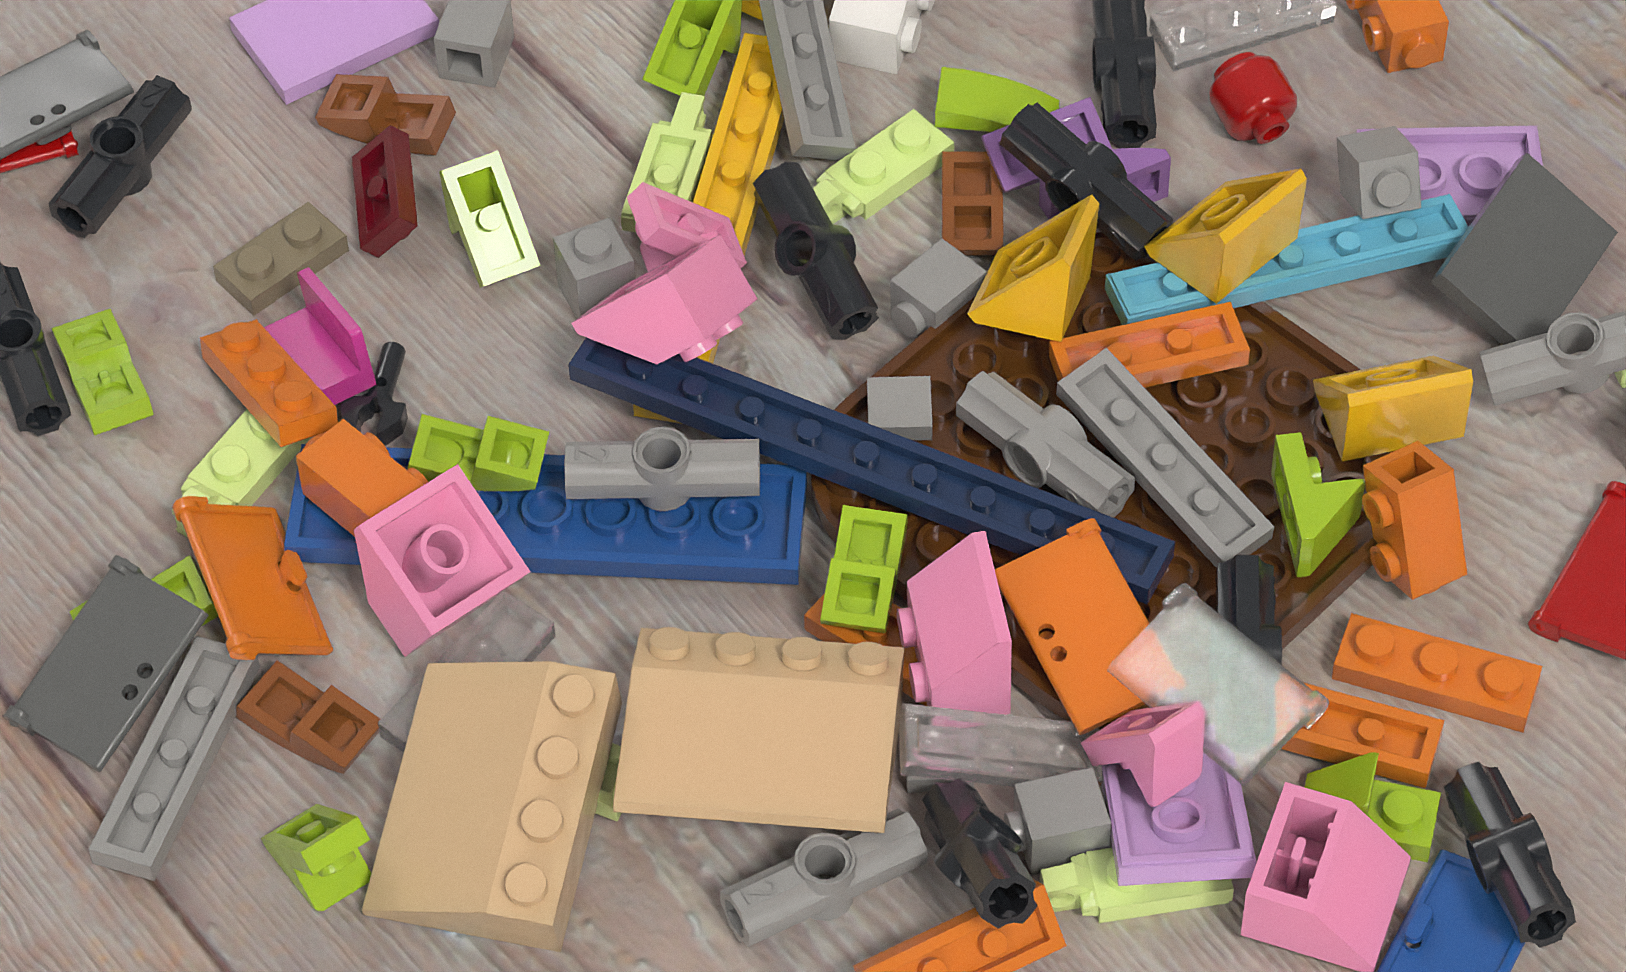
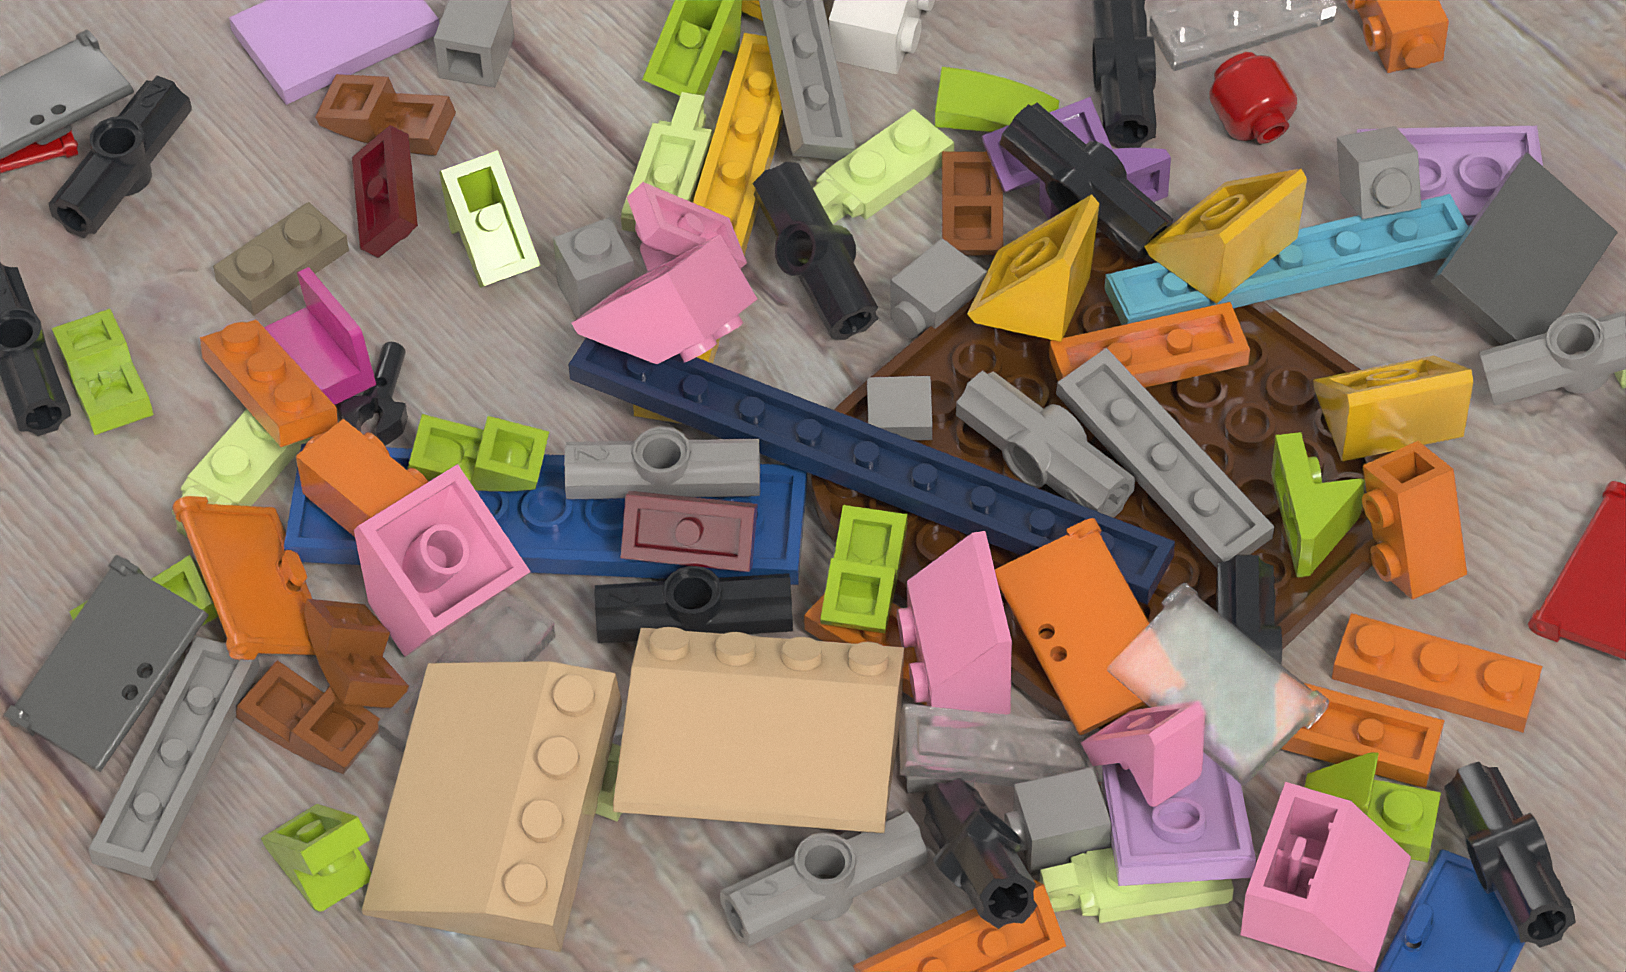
none -> dark orange slope [304,599,409,709]
none -> black piece [594,566,793,643]
none -> plate [621,491,758,572]

